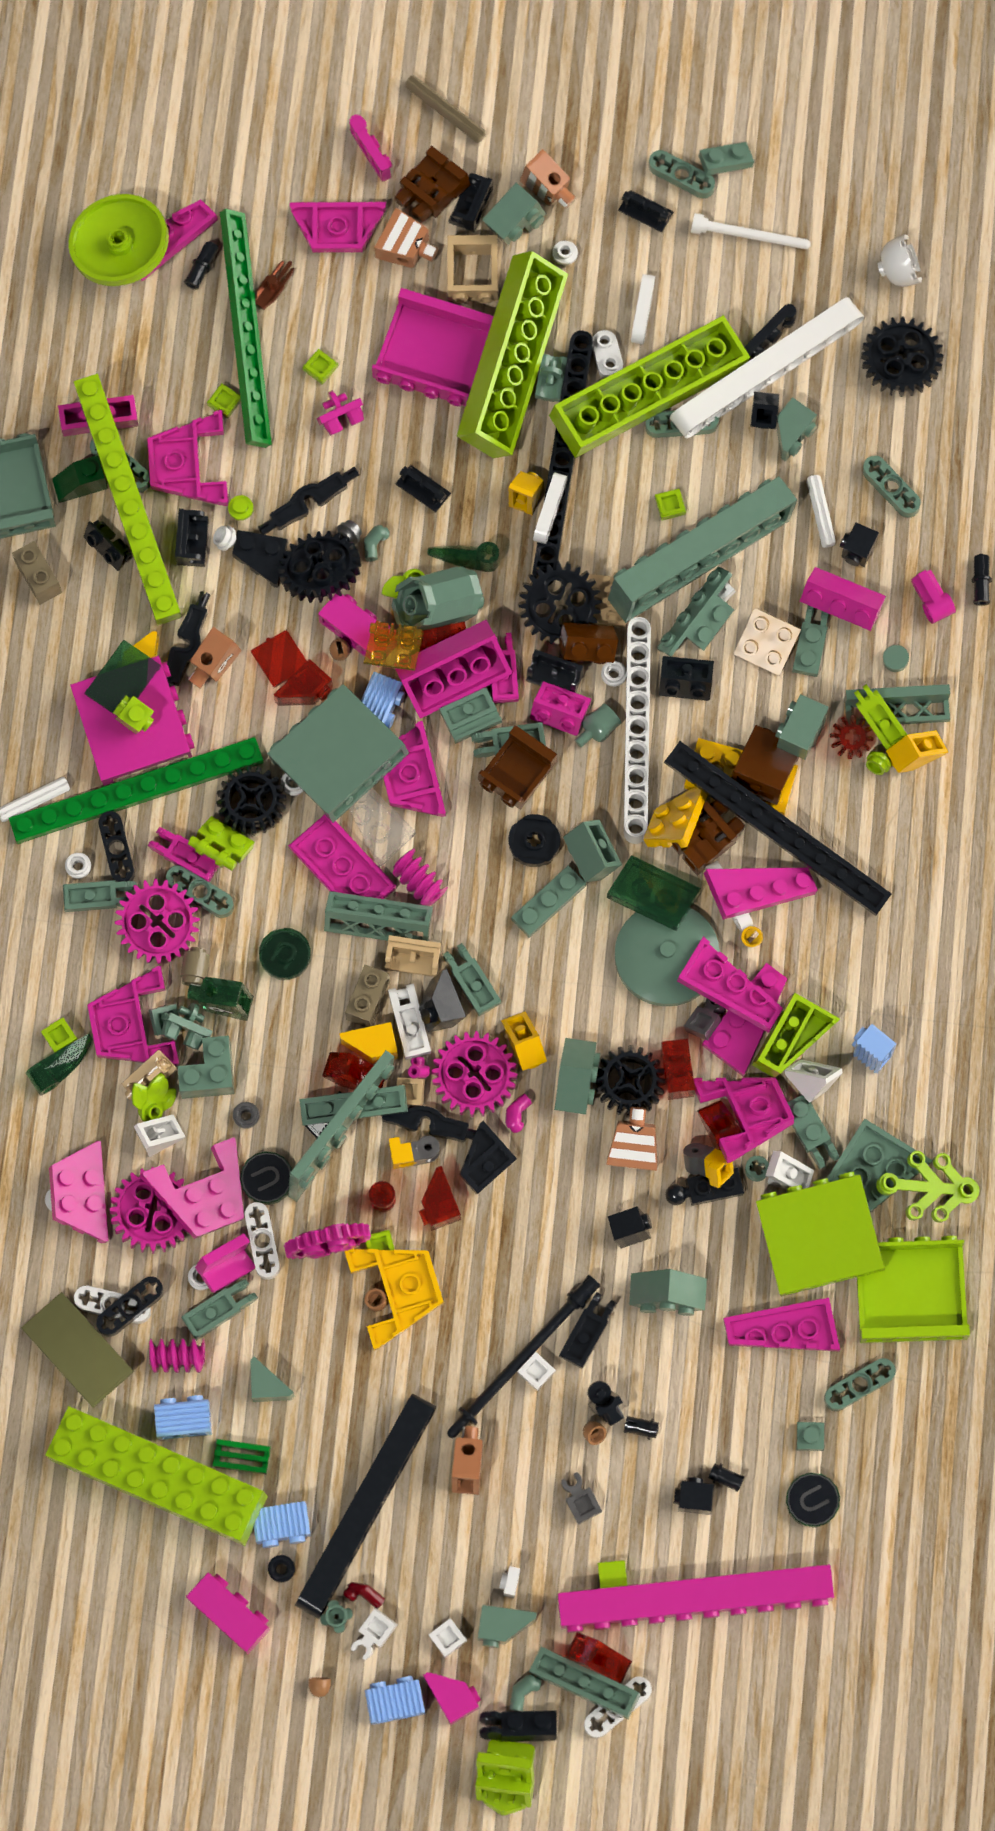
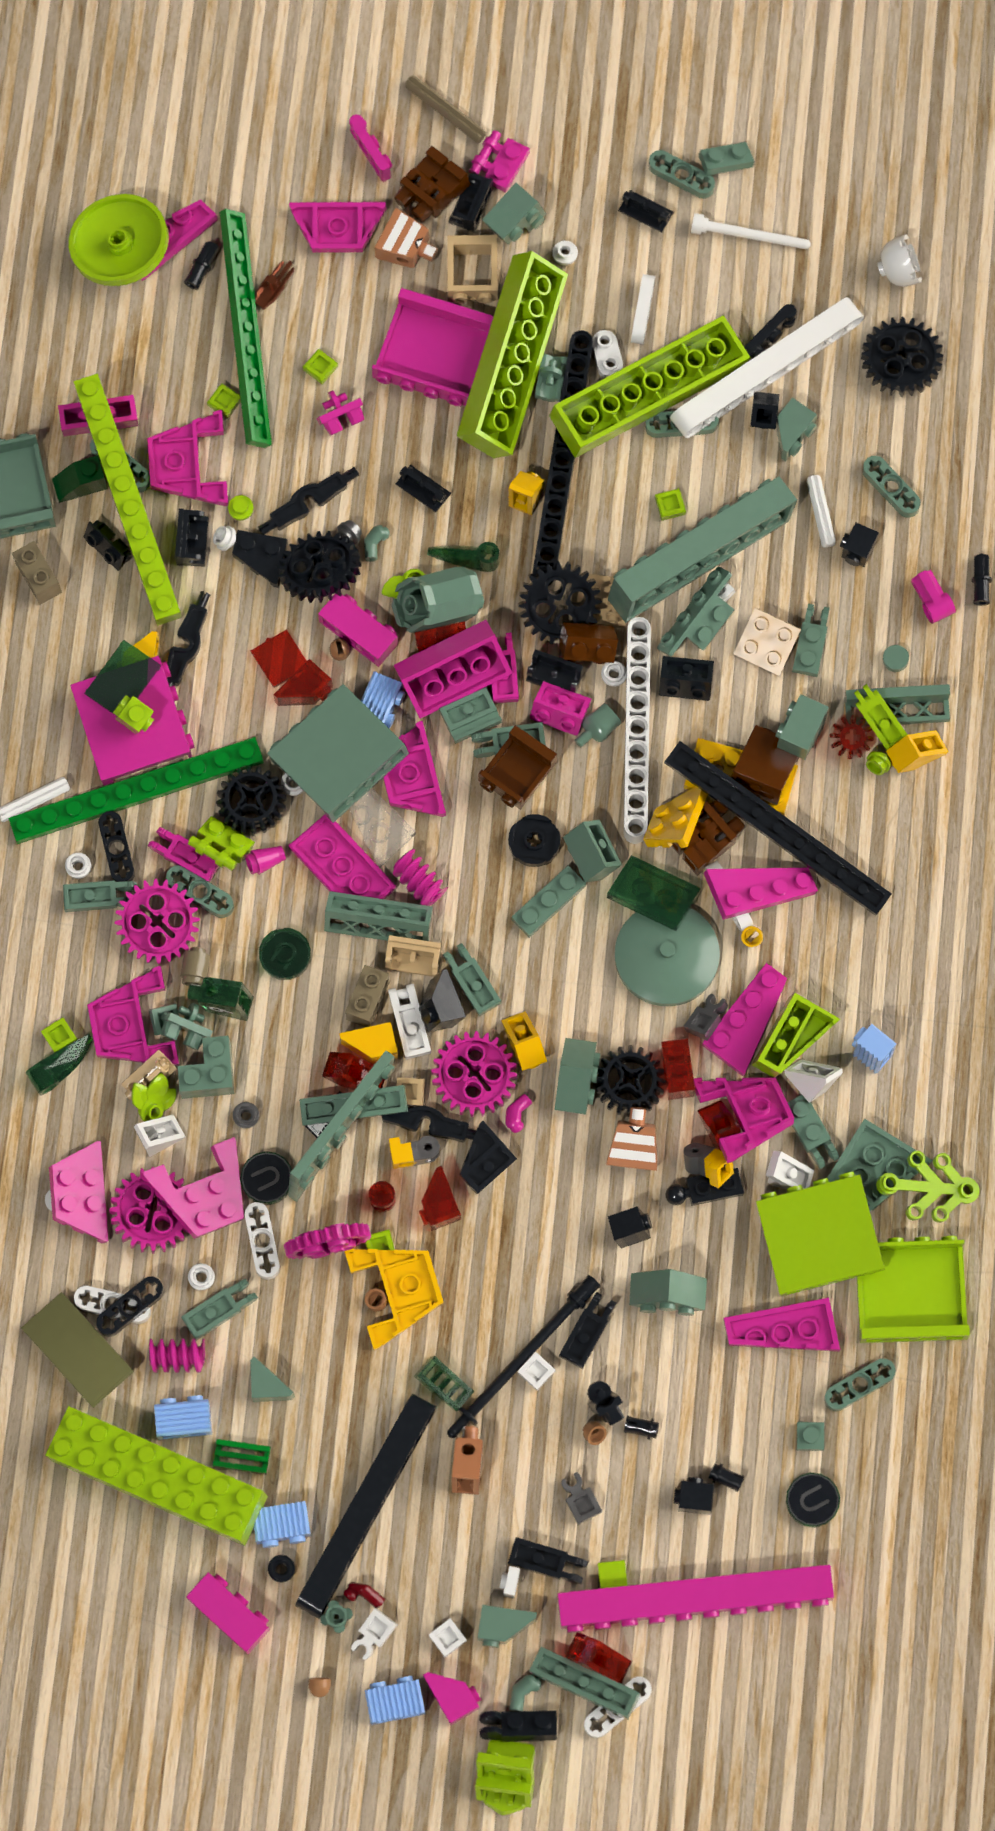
nougat torso [188,627,242,689] -> none
dark pink panel [195,1234,255,1293] -> none
clear yellow hinge [364,621,423,671] -> none
dark pink arm [408,1057,430,1079] -> none
nougat torso [520,149,576,208] -> none
white beam [533,472,567,544] -> none
dark pink wing [677,936,783,1033] -> none
sand green bush [745,1156,769,1182] -> none
dark pink brick [799,567,886,631] -> none
none -> dark pink cone [245,846,286,875]
none -> clear green slope [414,1356,474,1412]
none -> dark pink plate [469,130,530,193]
none -> black hinge [508,1537,588,1584]

